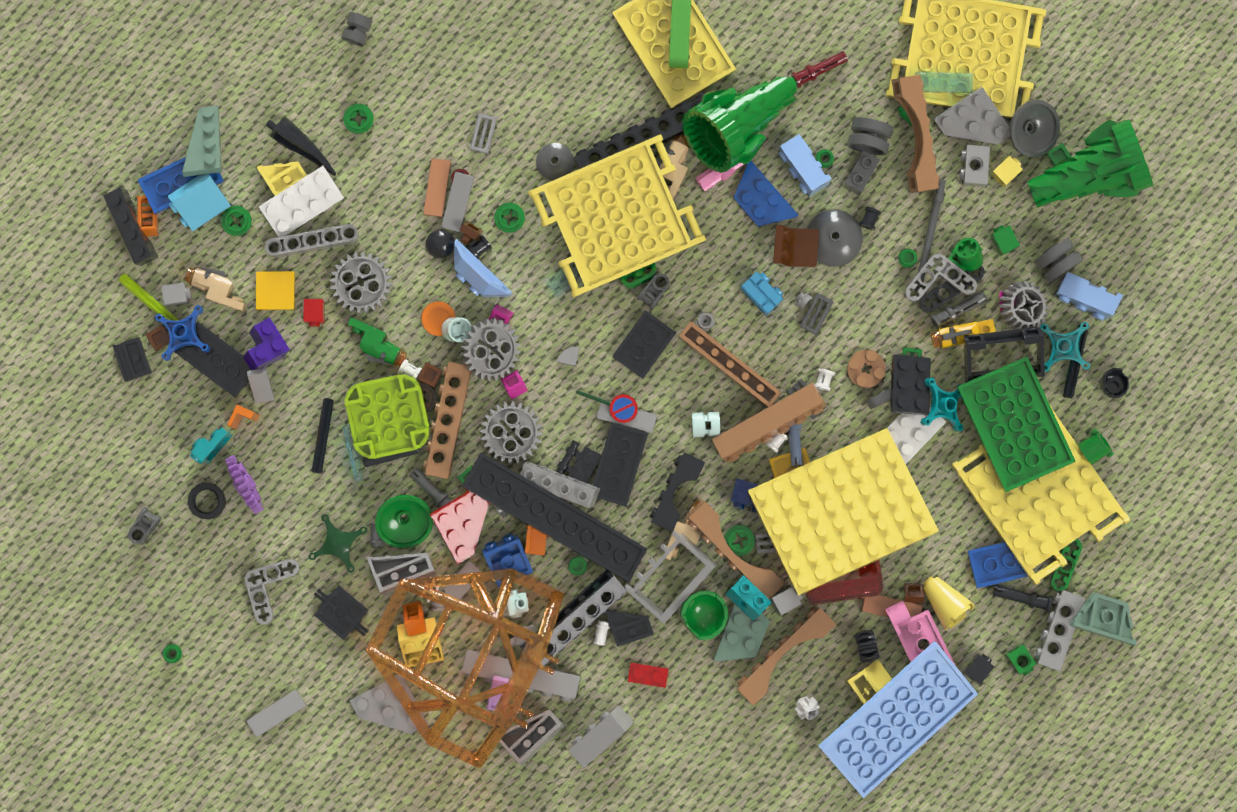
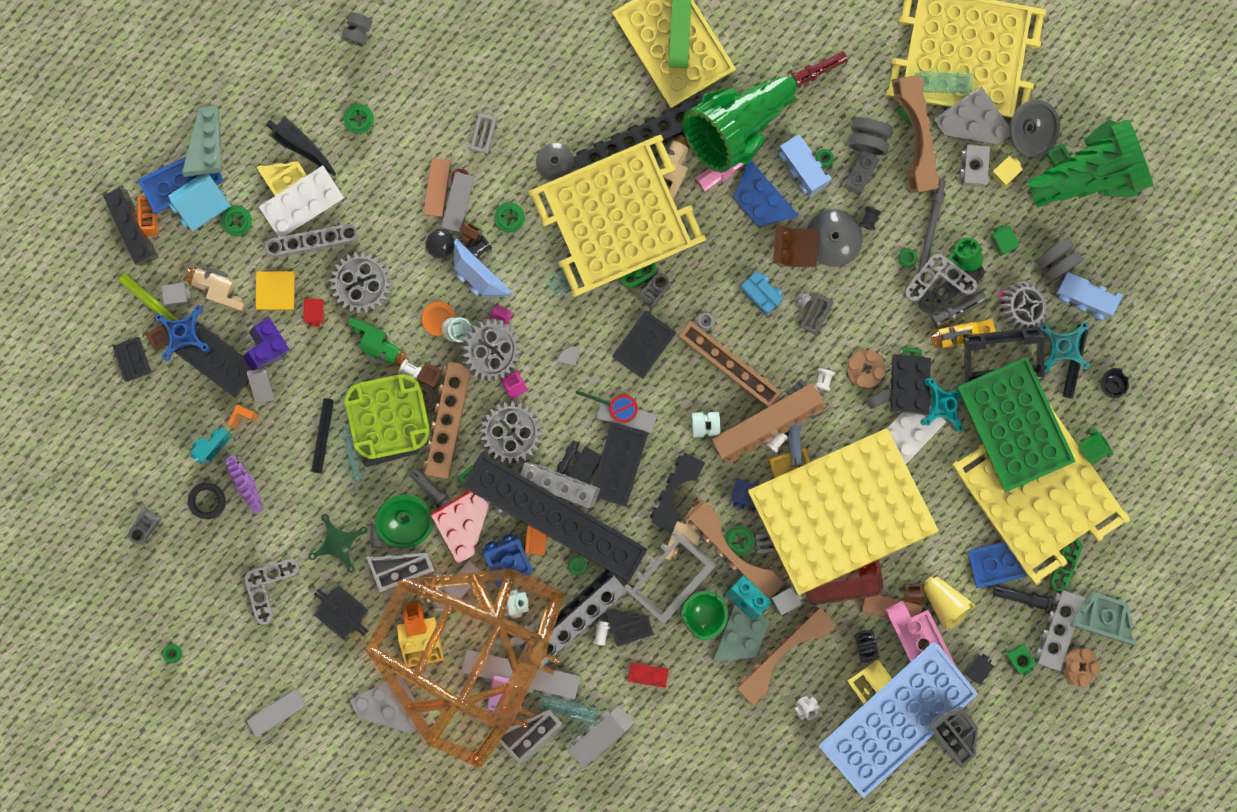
none -> clear light blue tile [539,695,599,722]
none -> dark grey wedge [926,707,978,768]
none -> medium nougat plate [1063,647,1100,687]

